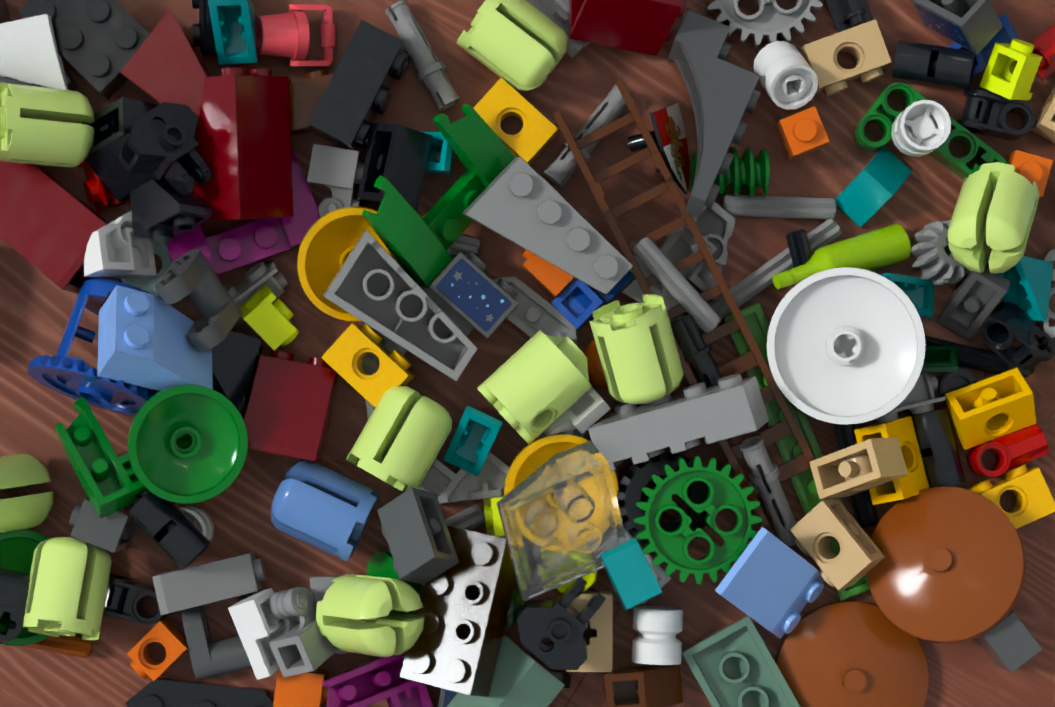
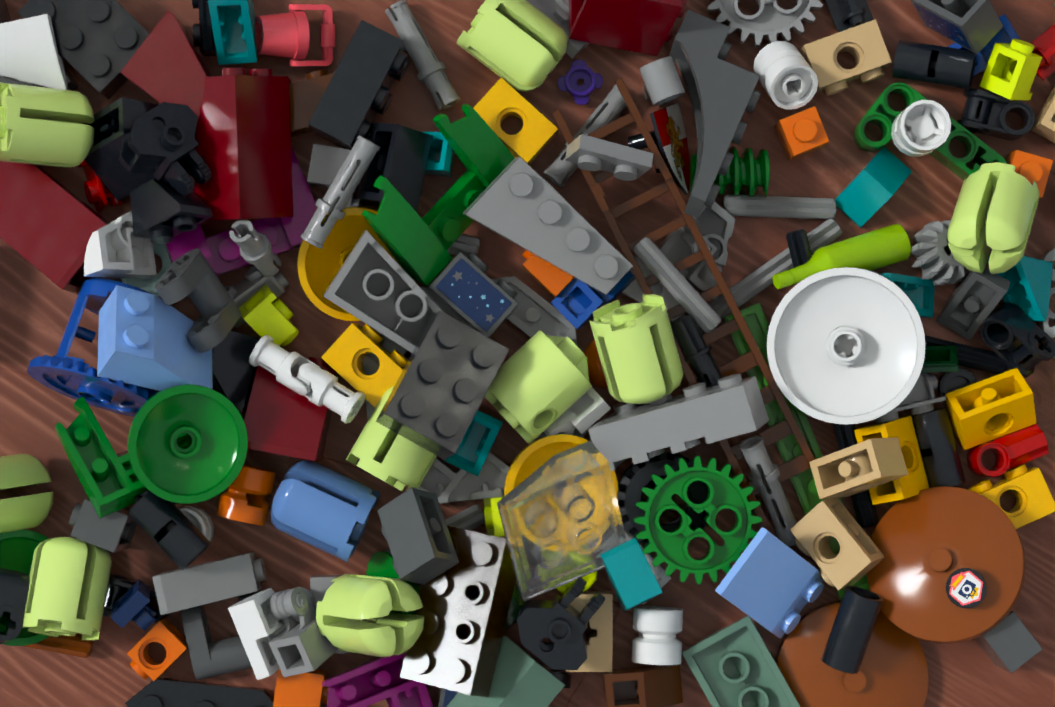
none -> dark blue tile [111,579,156,631]
none -> orange wheel [216,464,277,526]
none -> light grey pin [229,219,281,277]
none -> white piece [249,335,366,424]
none -> light grey pin [301,135,380,249]
none -> black brick [376,310,509,460]
none -> dark purple plate [557,59,603,105]
none -> light grey plate [565,134,654,181]
none -> light grey piece [639,56,686,107]
none -> black pin [821,586,884,674]
none -> tile [946,568,987,609]

